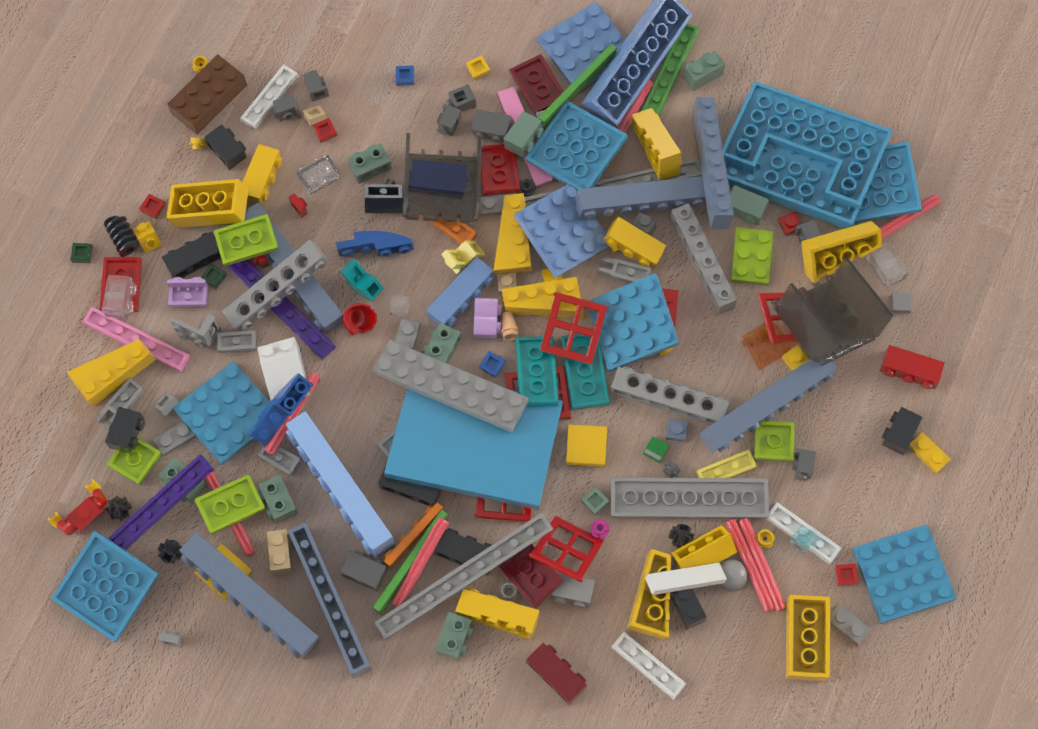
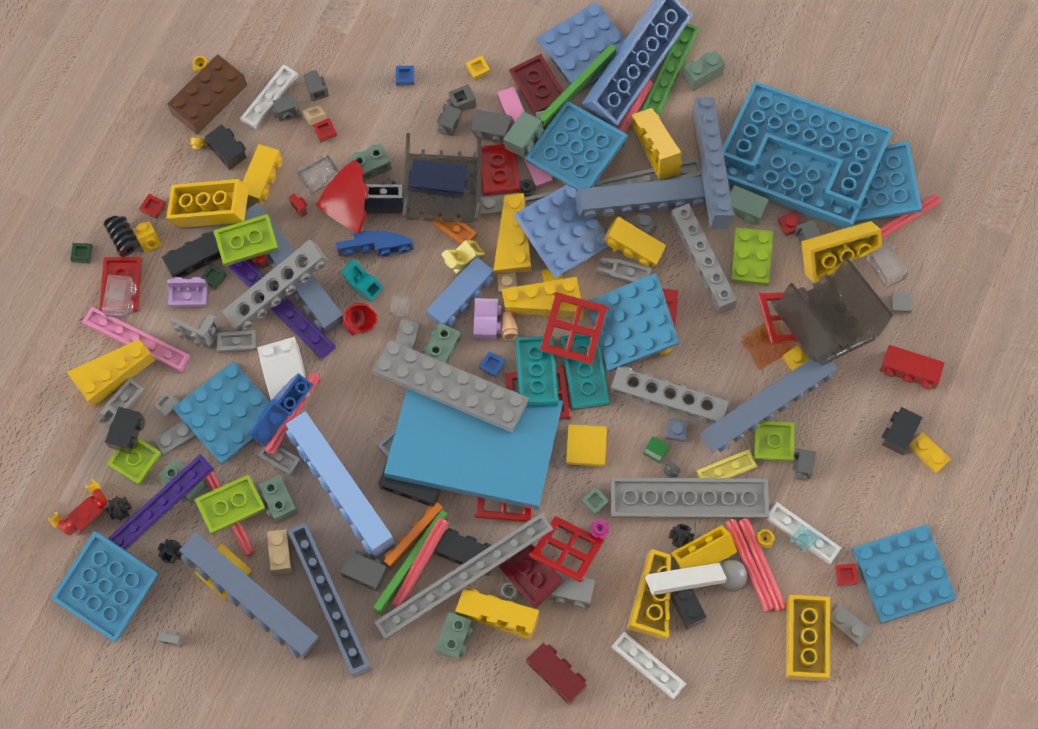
none -> red brick [316,160,368,234]

